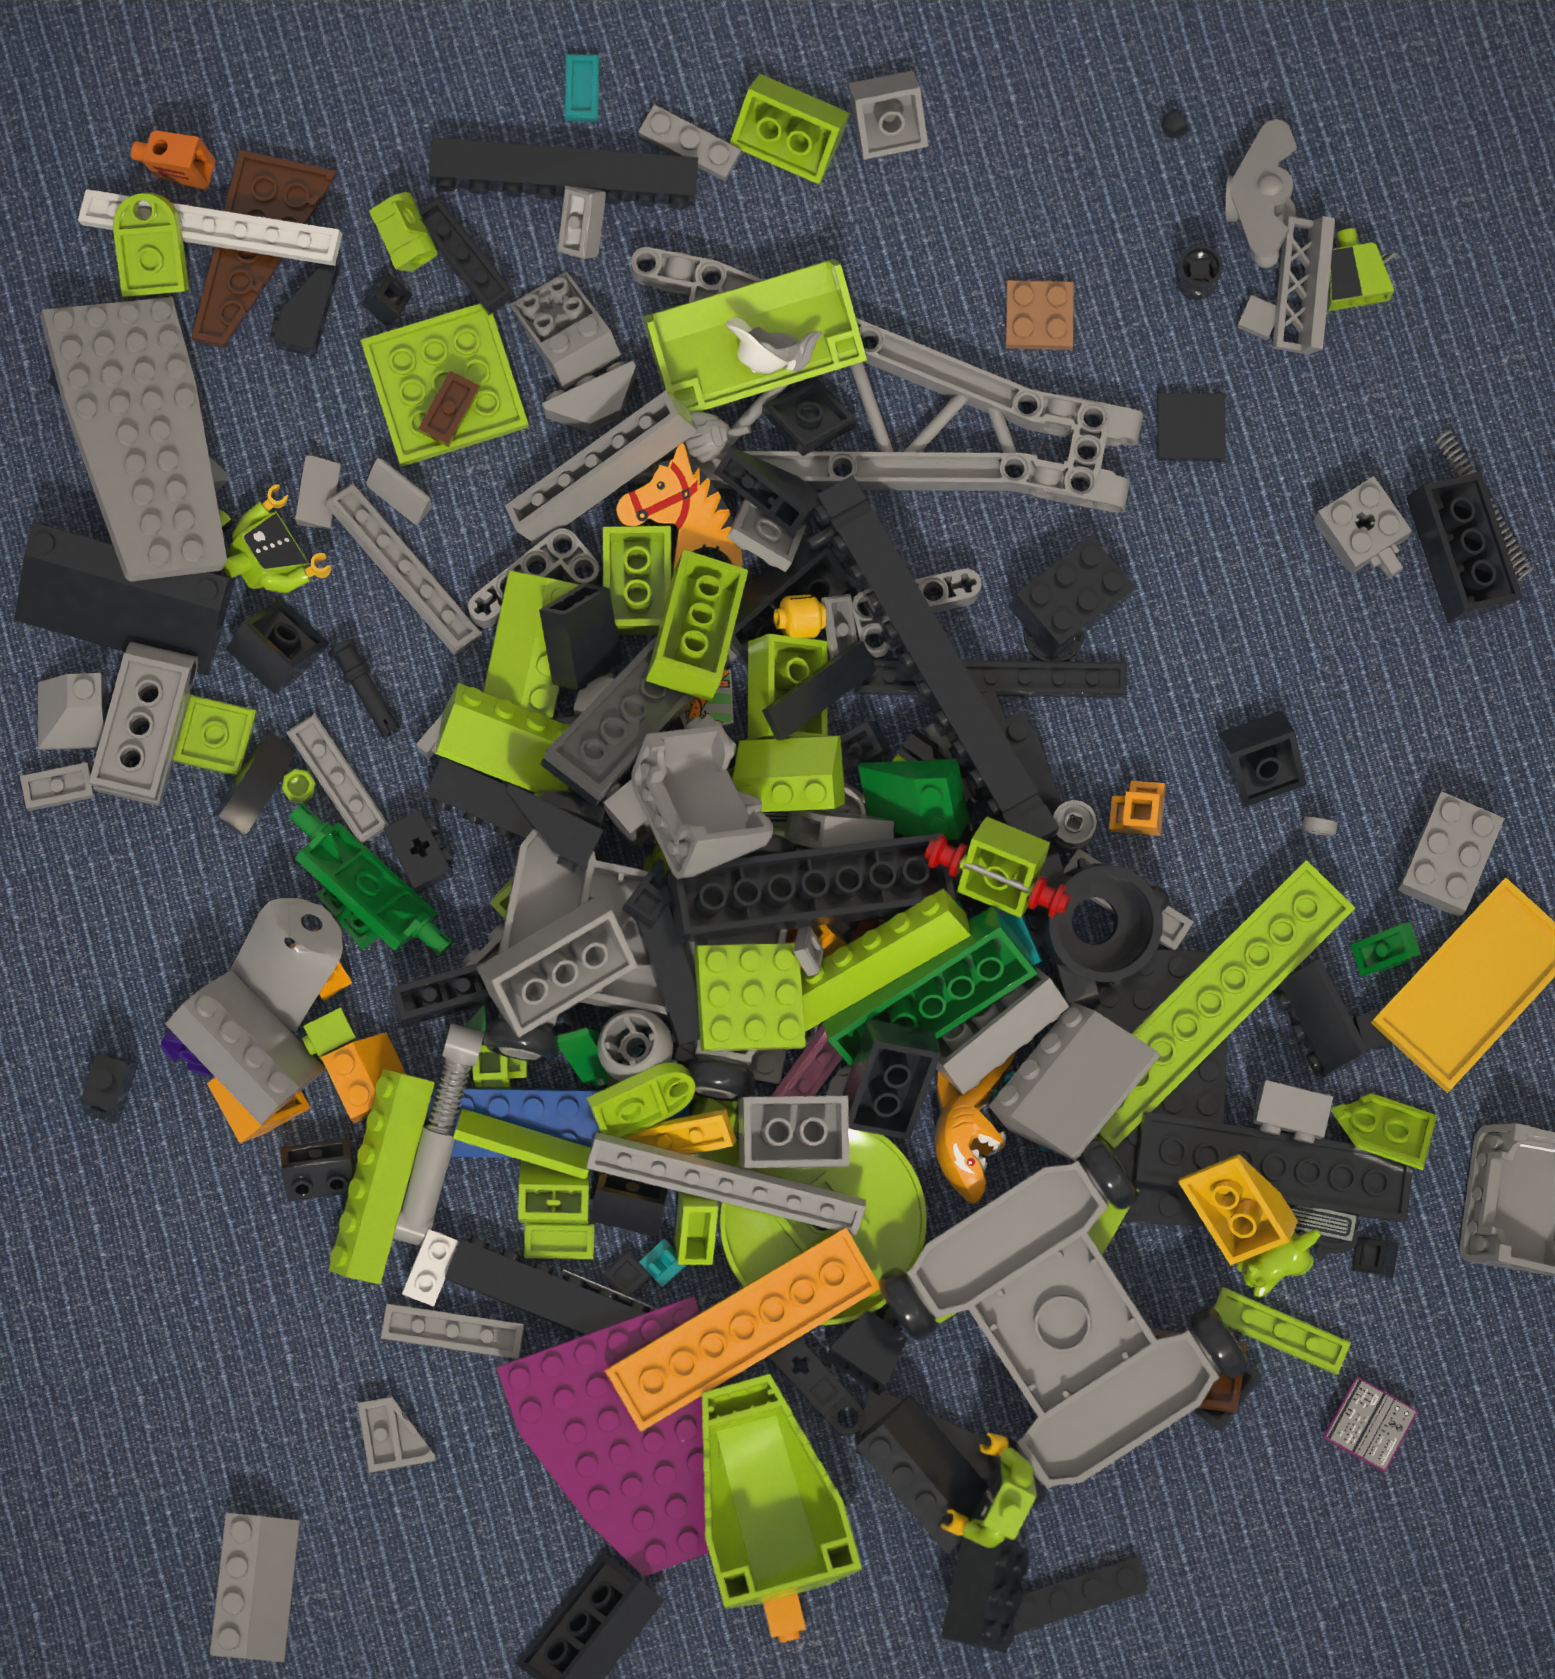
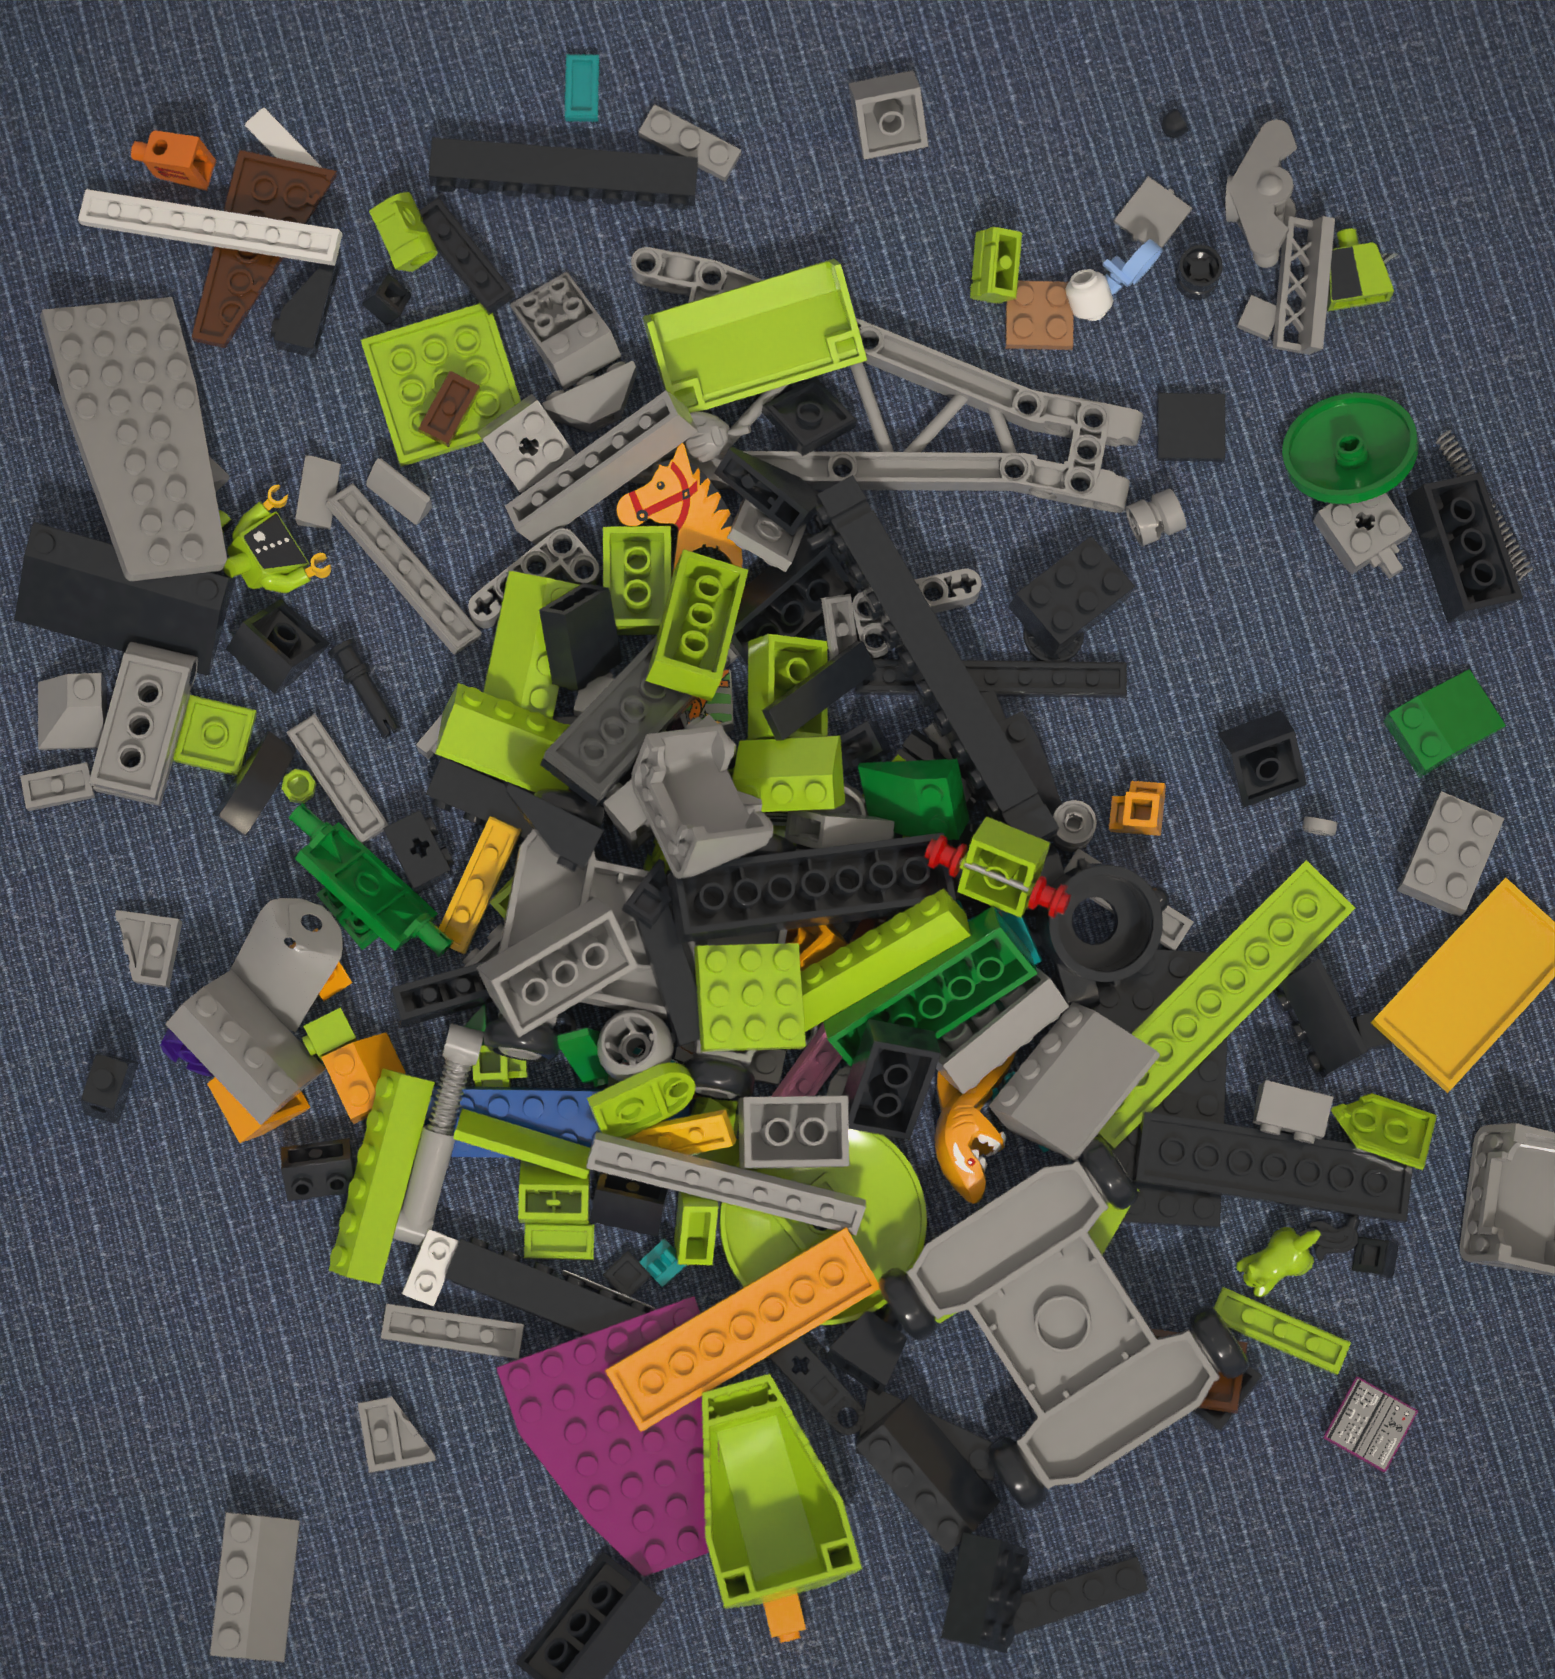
lime tile [113,192,189,297] -> none
light grey slope [557,186,606,259] -> none
hair [726,317,822,374] -> none
lime slope [729,74,851,184] -> none
yellow head [774,594,827,639] -> none
light grey tile [794,926,824,976] -> none
lime torso [941,1433,1037,1548] -> none
yellow slope [1178,1154,1298,1265] -> none
sticker [1288,1205,1356,1241] -> none
green slope [1350,922,1421,977] -> none
none -> light grey wing [115,910,182,988]
none -> white sticker [245,108,322,168]
none -> yellow tile [439,815,522,954]
none -> light grey hinge [477,394,576,493]
none -> lime brick [970,227,1022,304]
none -> white head [1065,269,1113,321]
none -> light blue piece [1103,239,1163,295]
none -> light grey piece [1113,176,1192,248]
none -> light grey wheel [1125,488,1187,547]
none -> green dish [1282,393,1419,504]
none -> green slope [1383,669,1506,778]

